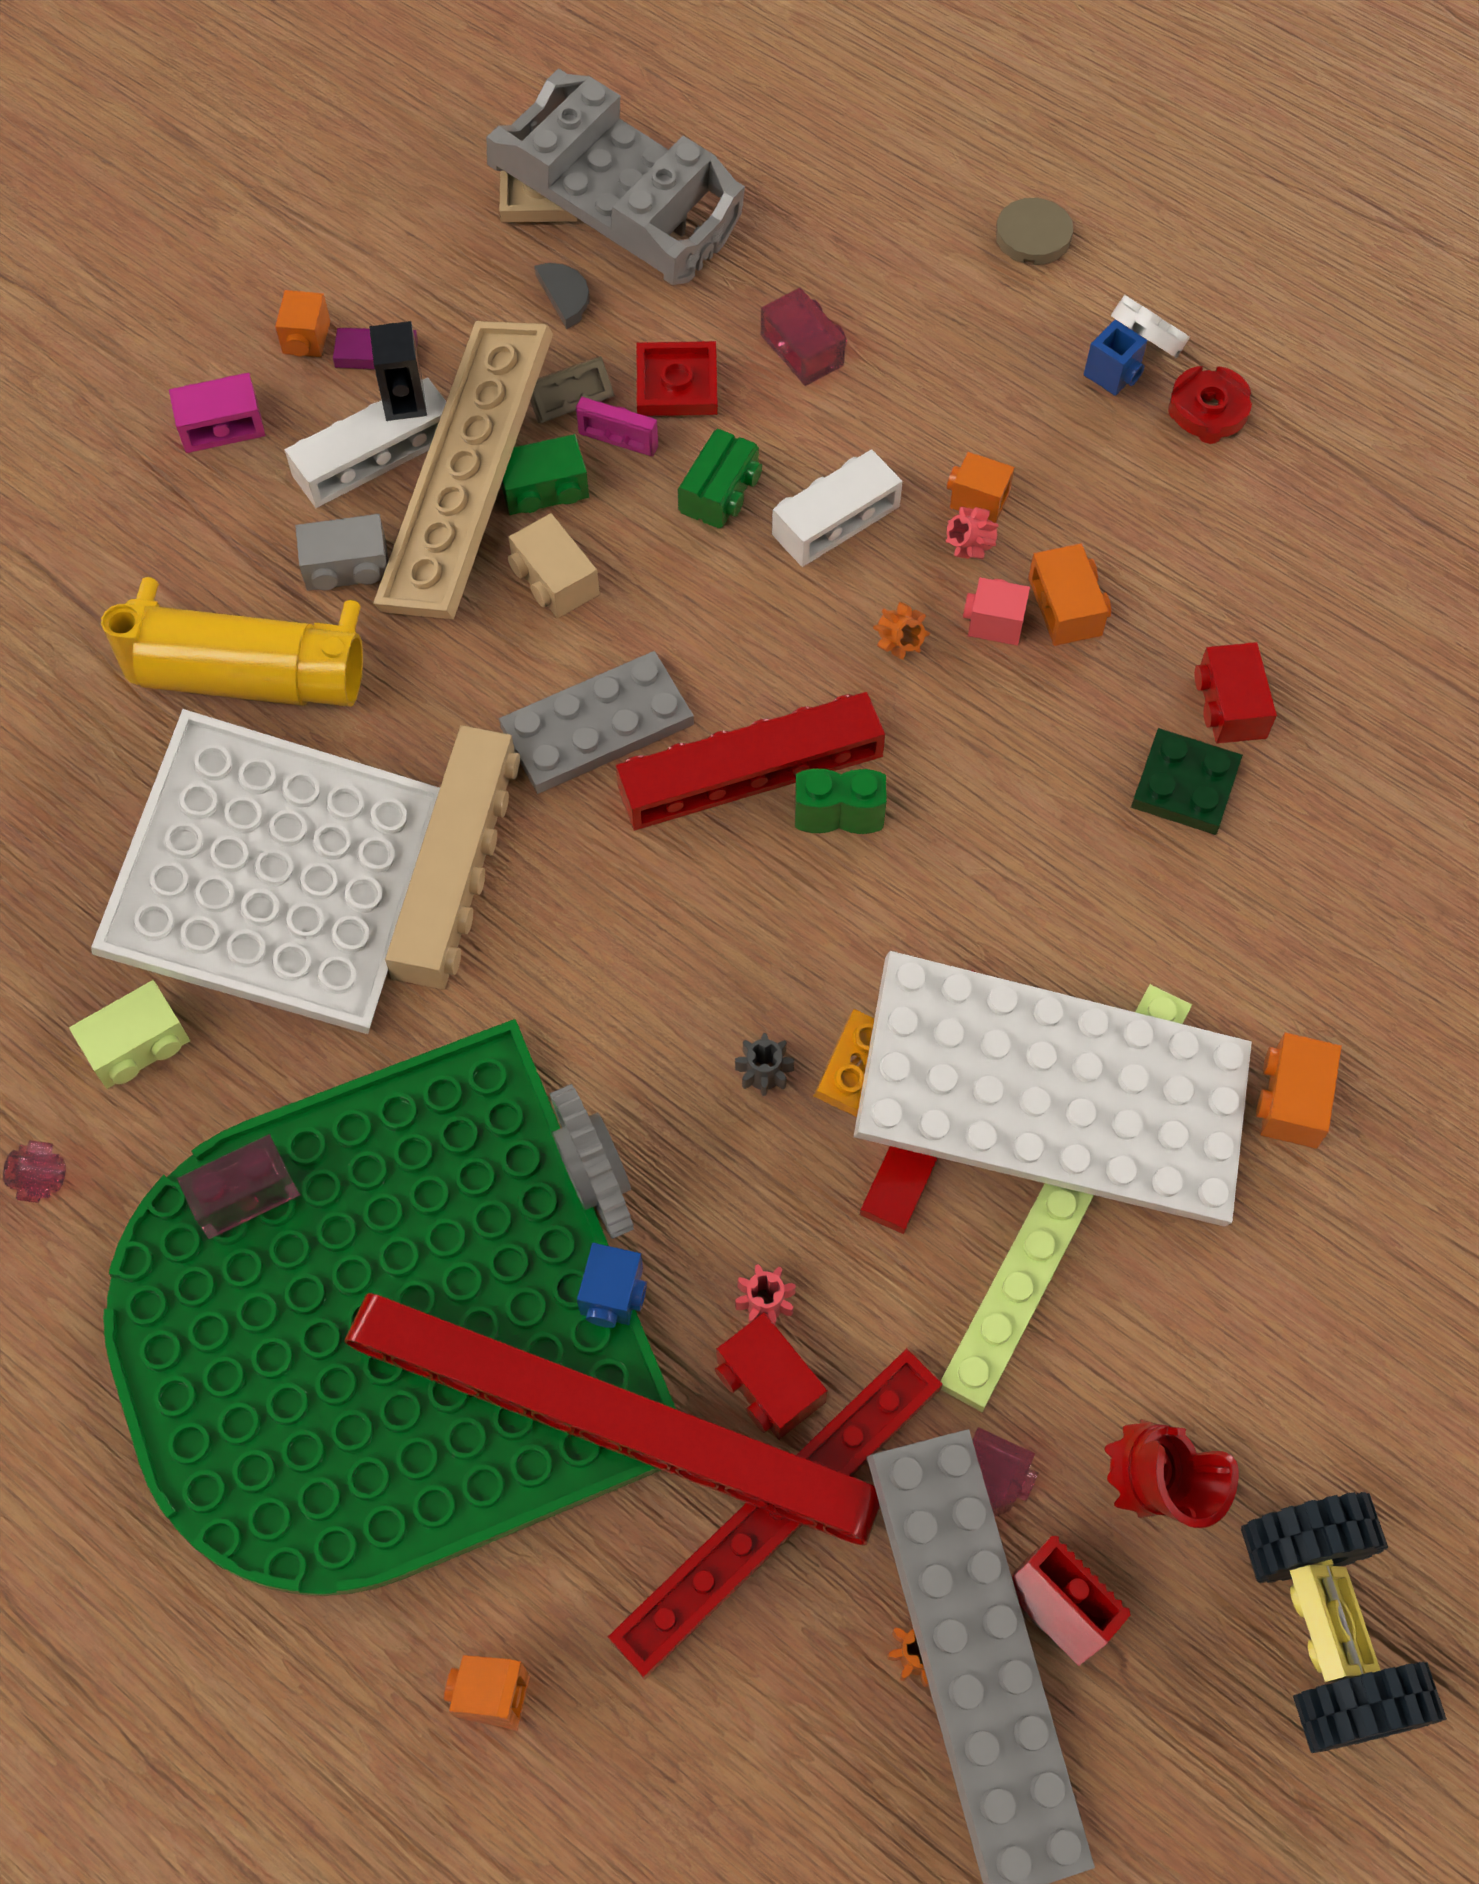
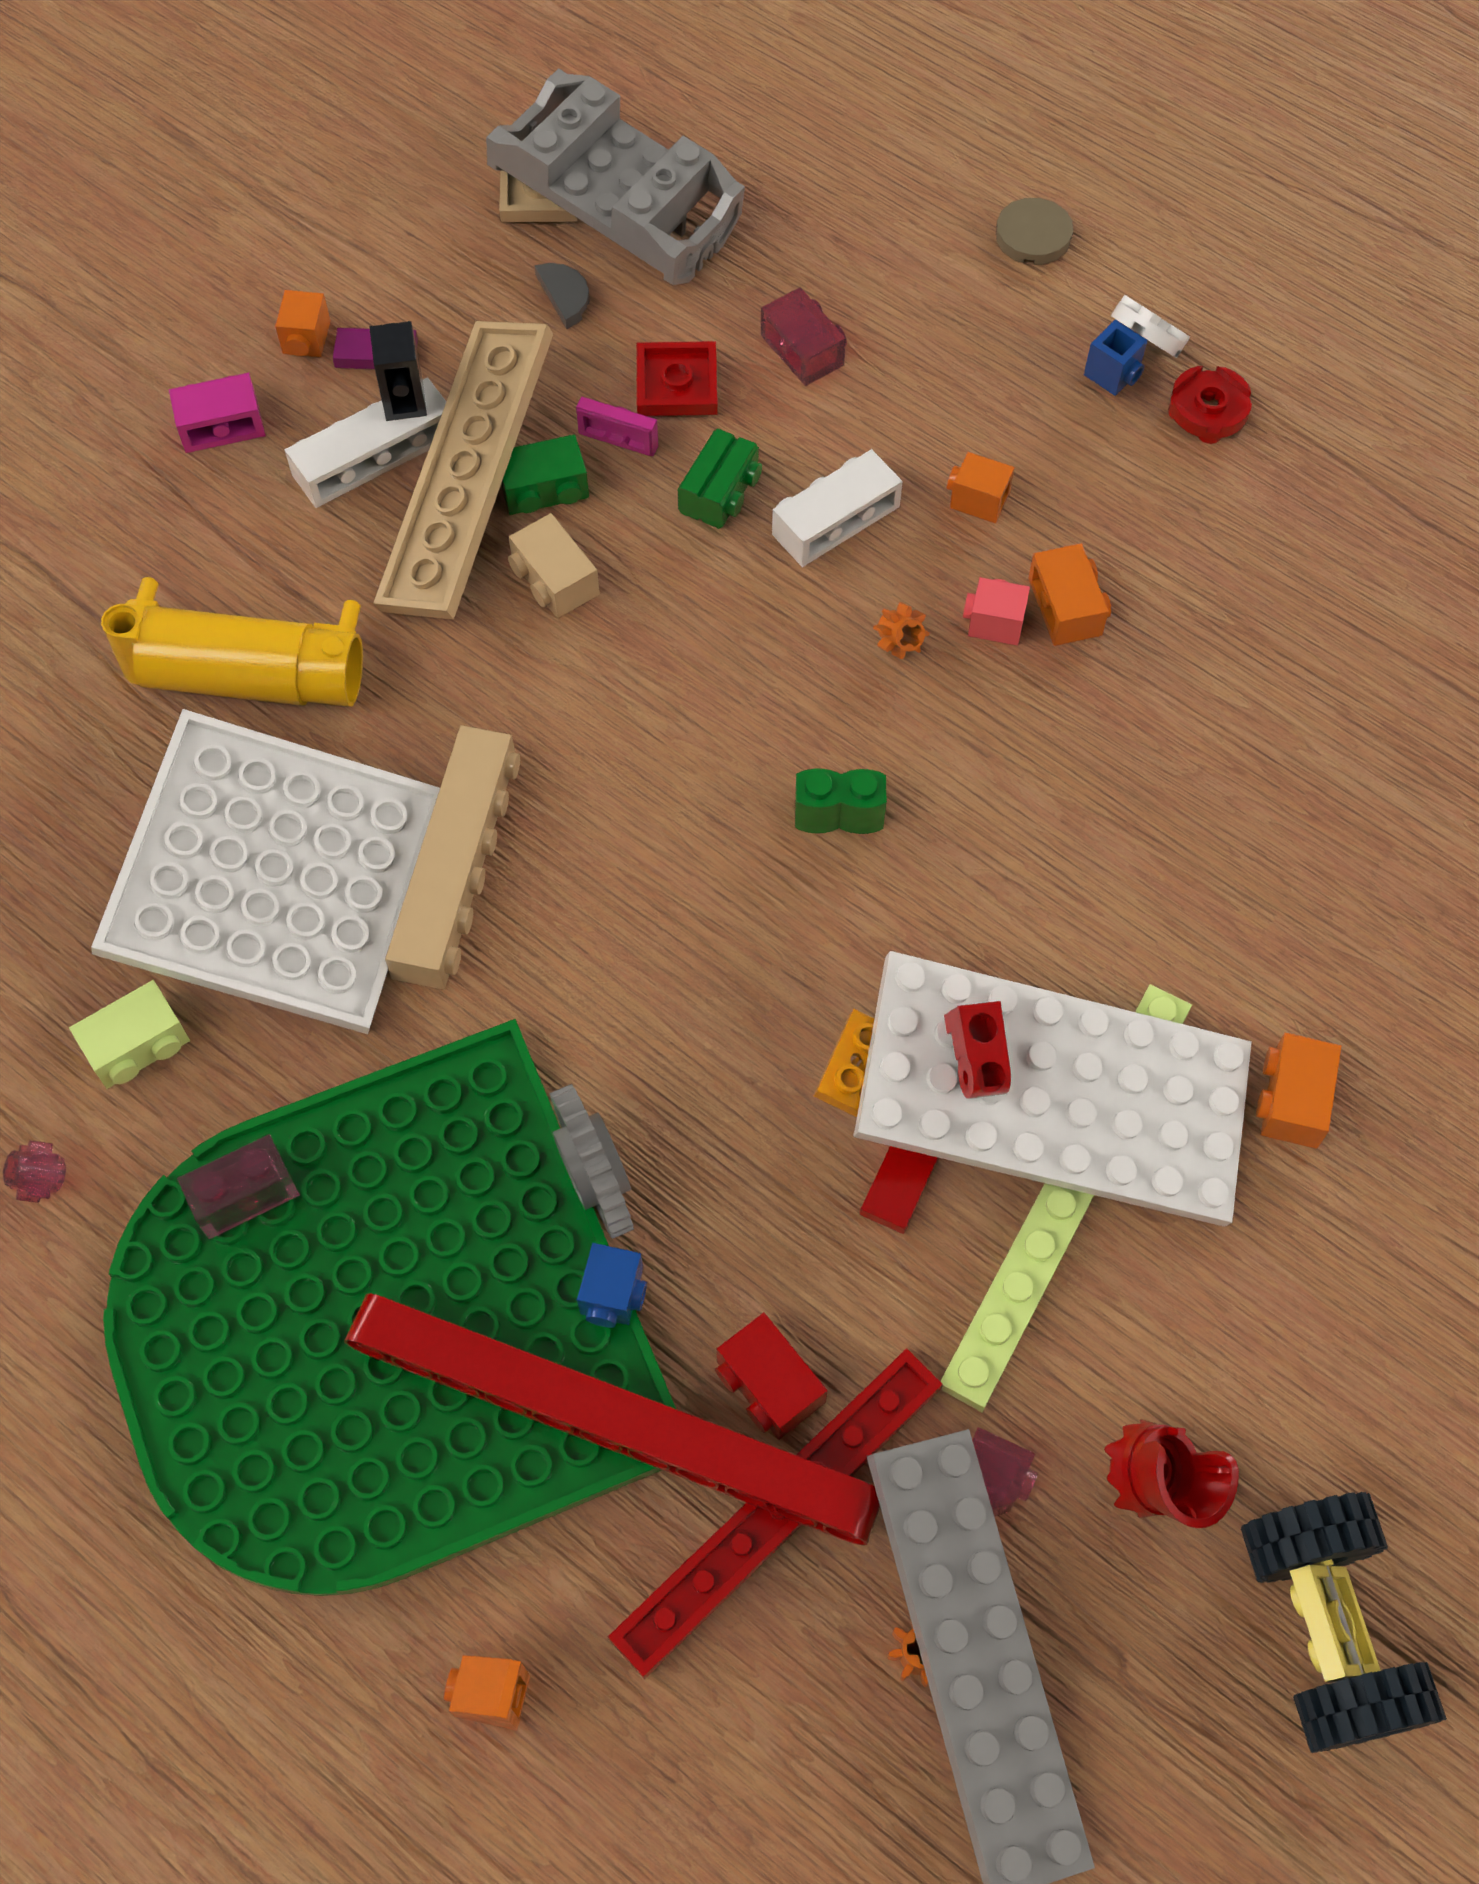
light grey brick [295,514,388,591] -> none
light grey plate [499,651,694,794] -> none
dark tan plate [530,356,615,423] -> none
red brick [616,692,886,831] -> none
dark grey gear [735,1033,794,1096] -> none
coral gear [735,1264,796,1326] -> none
coral gear [946,507,998,559] -> none
red brick [1011,1536,1131,1666] -> none
dark green plate [1131,728,1243,835] -> none
red brick [1194,642,1277,744] -> none
none -> red leg [944,1001,1011,1099]

